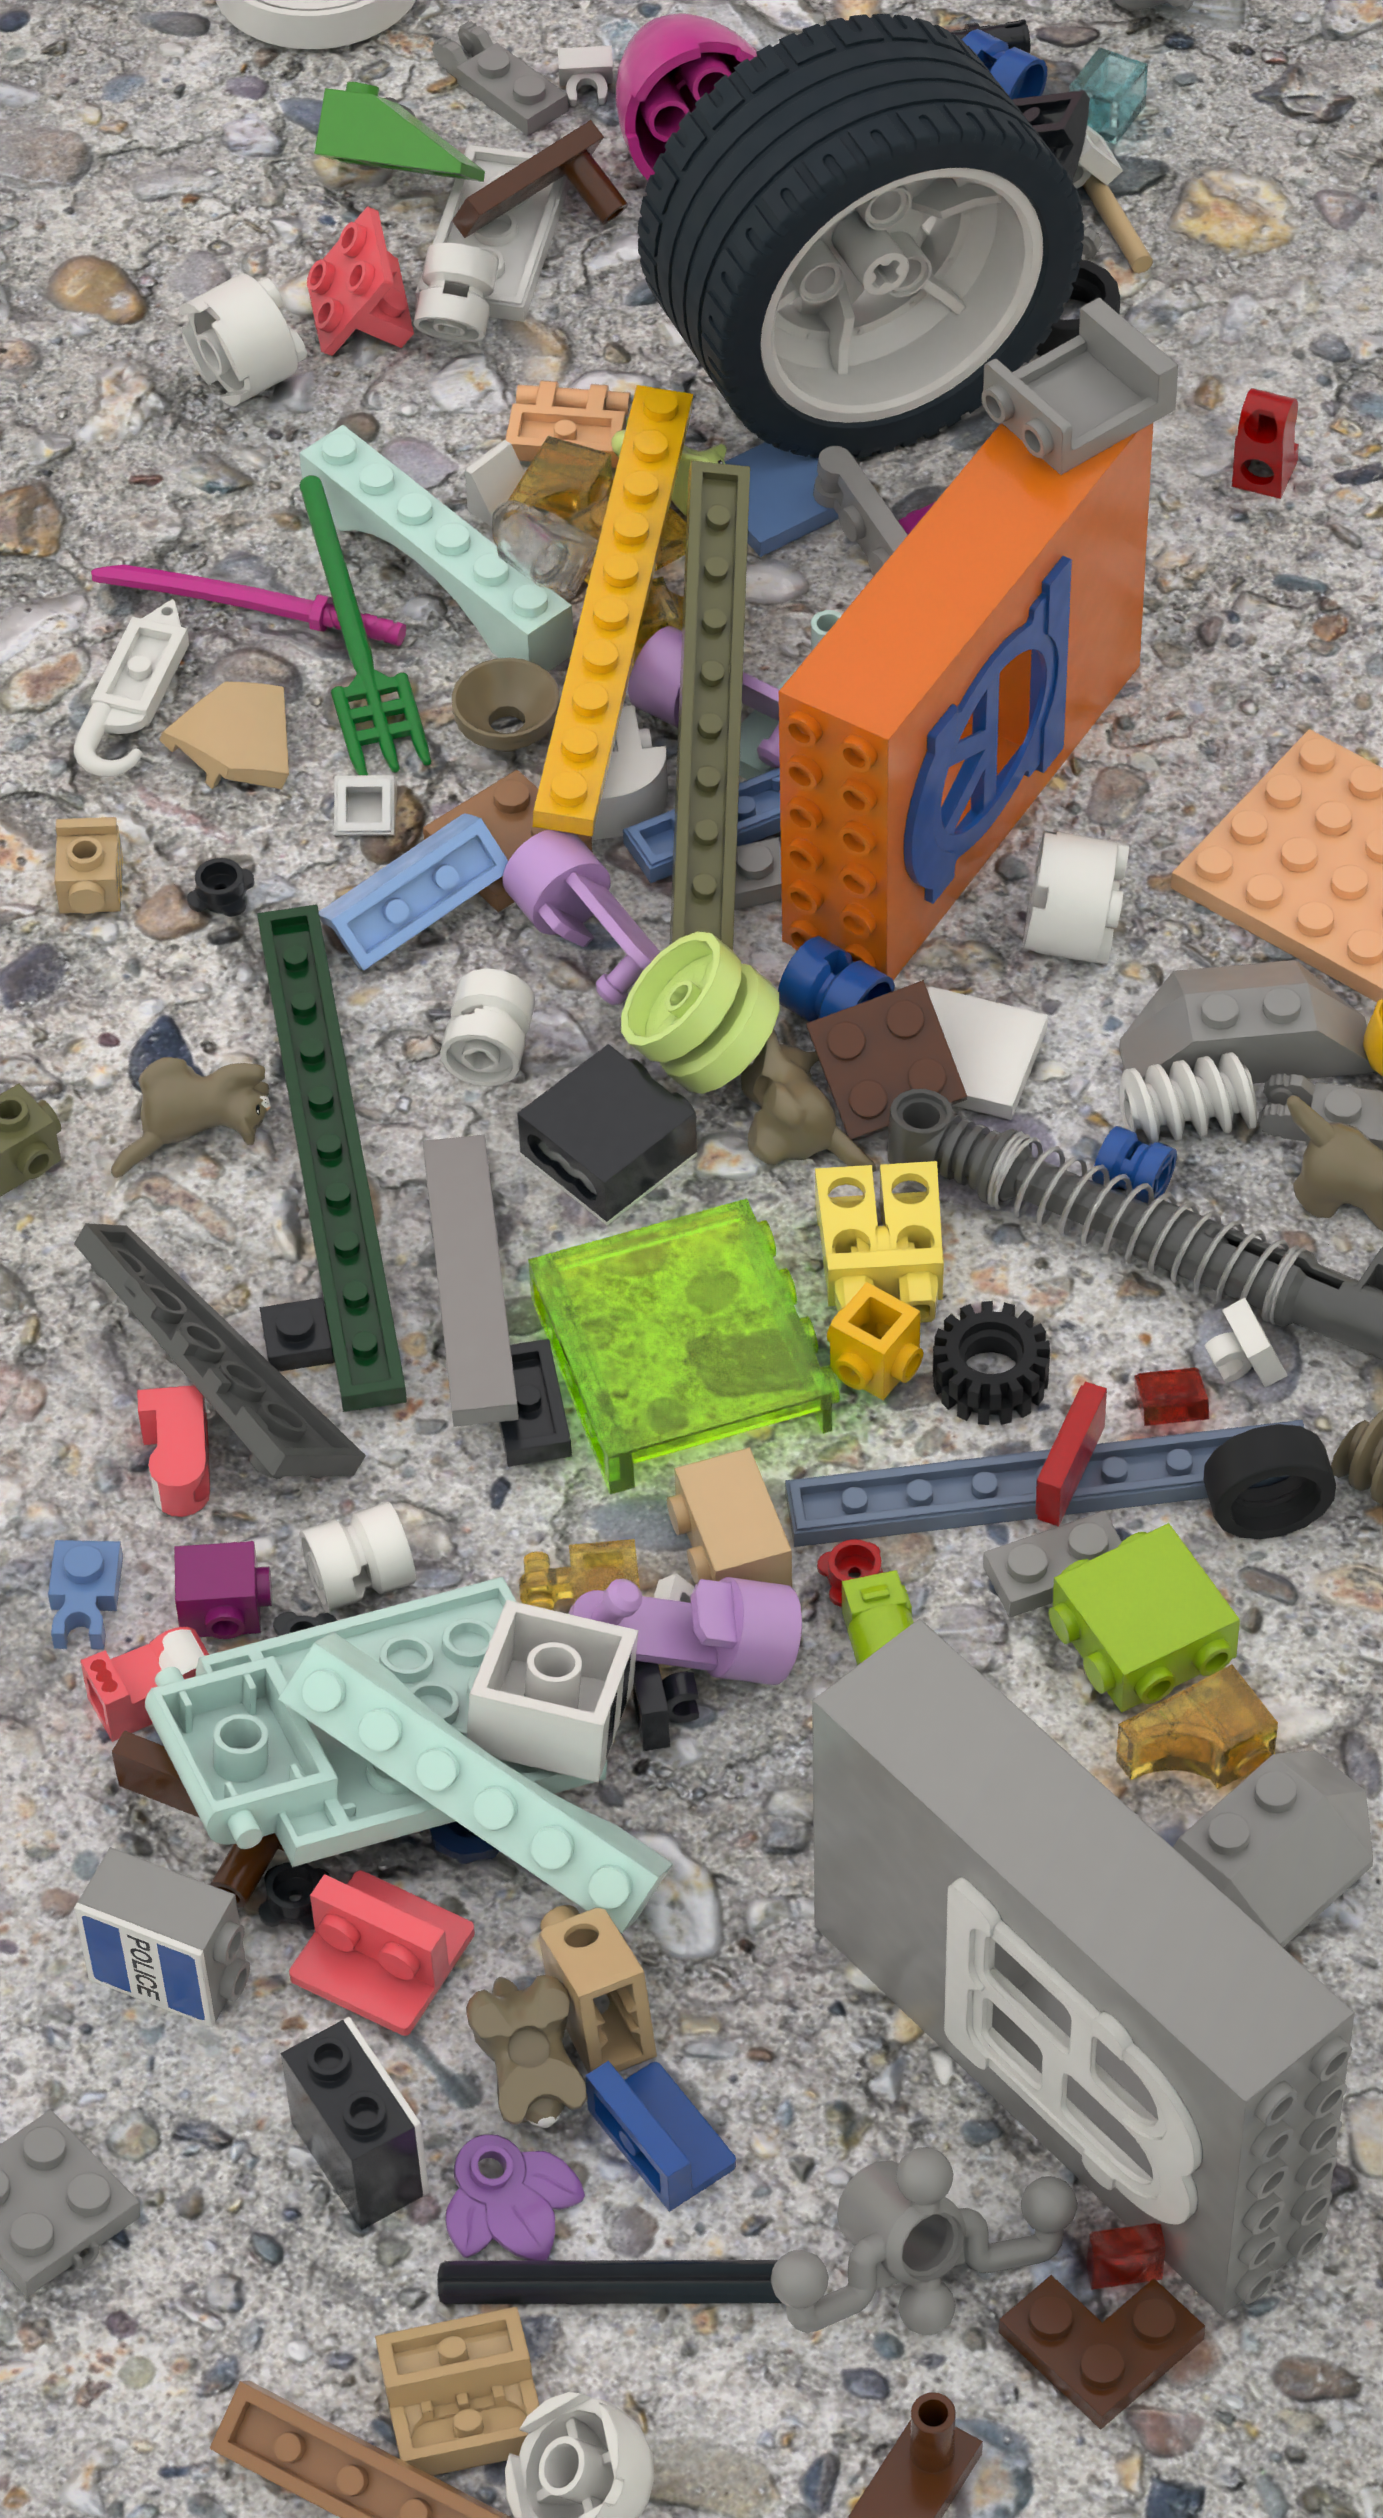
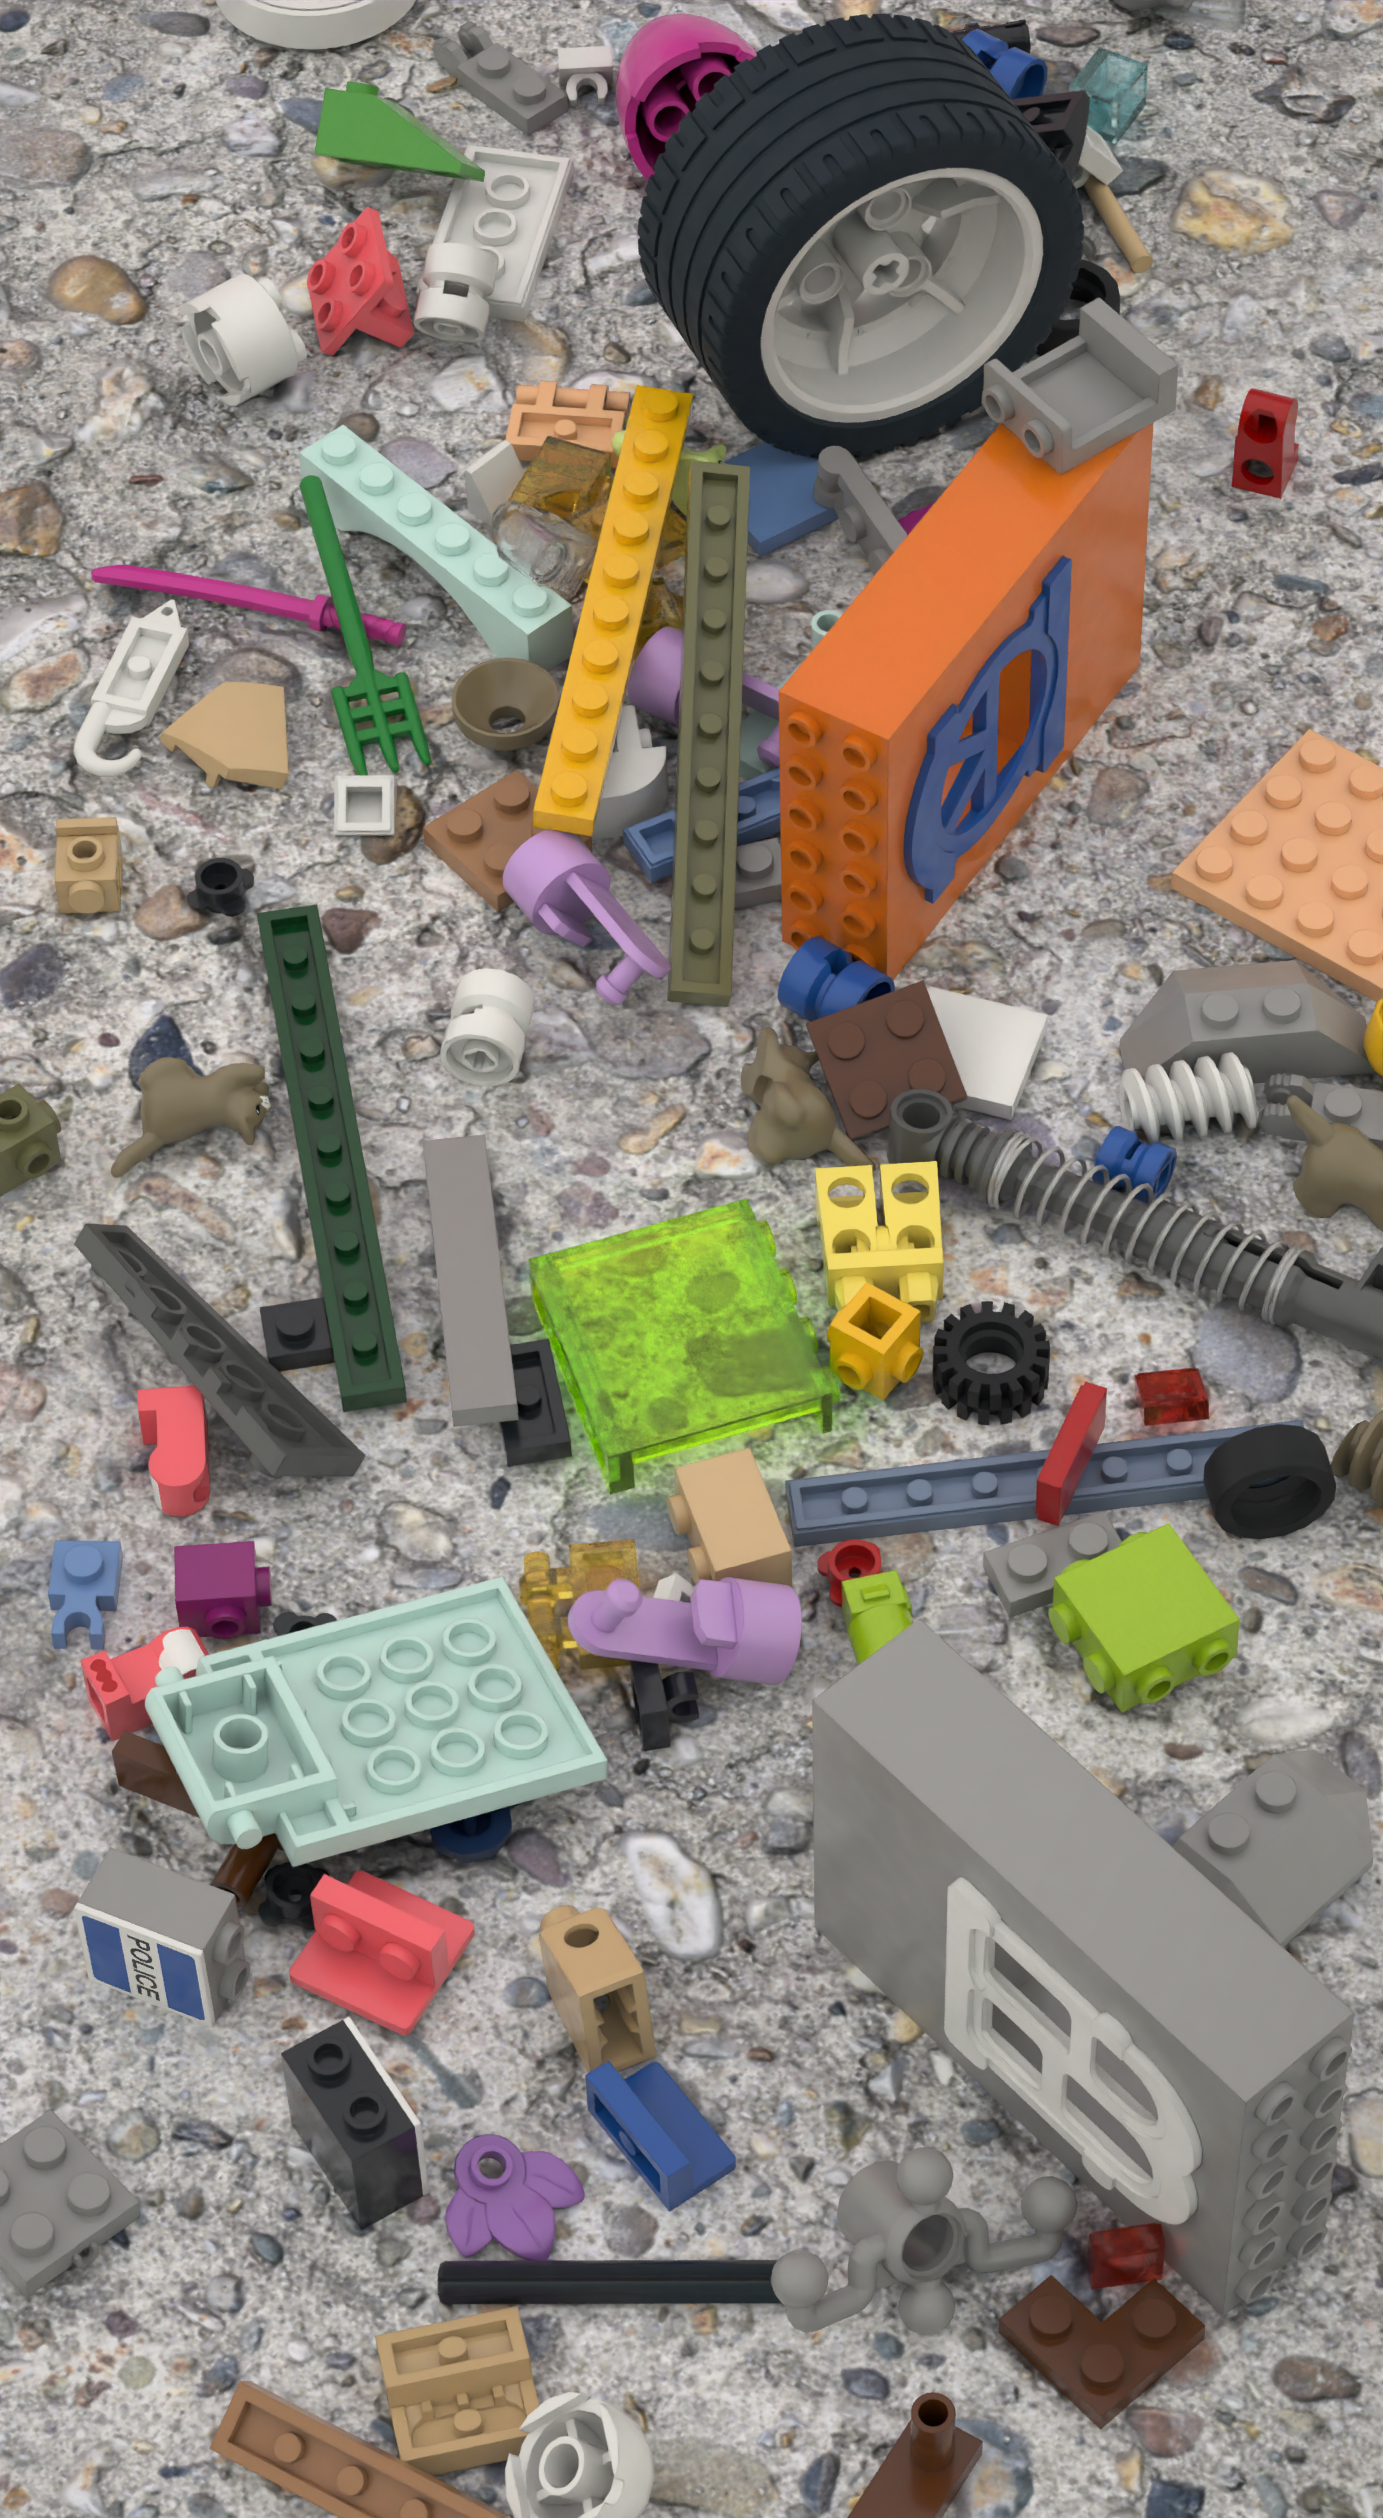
light aqua arch [278,1632,673,1934] -> none
white wheel [299,1501,416,1612] -> none
light blue panel [319,813,508,971] -> none
reddish brown piece [452,120,628,238] -> none
dark tan animal [466,1975,588,2128] -> none
white brick [467,1600,639,1783] -> none
black piece [517,1044,697,1226] -> none
yellowish green wheel [621,931,780,1094] -> none
white brick [1023,830,1129,964] -> none
clear yellow arch [1116,1664,1278,1789] -> none
white tile [1204,1298,1288,1388] -> none

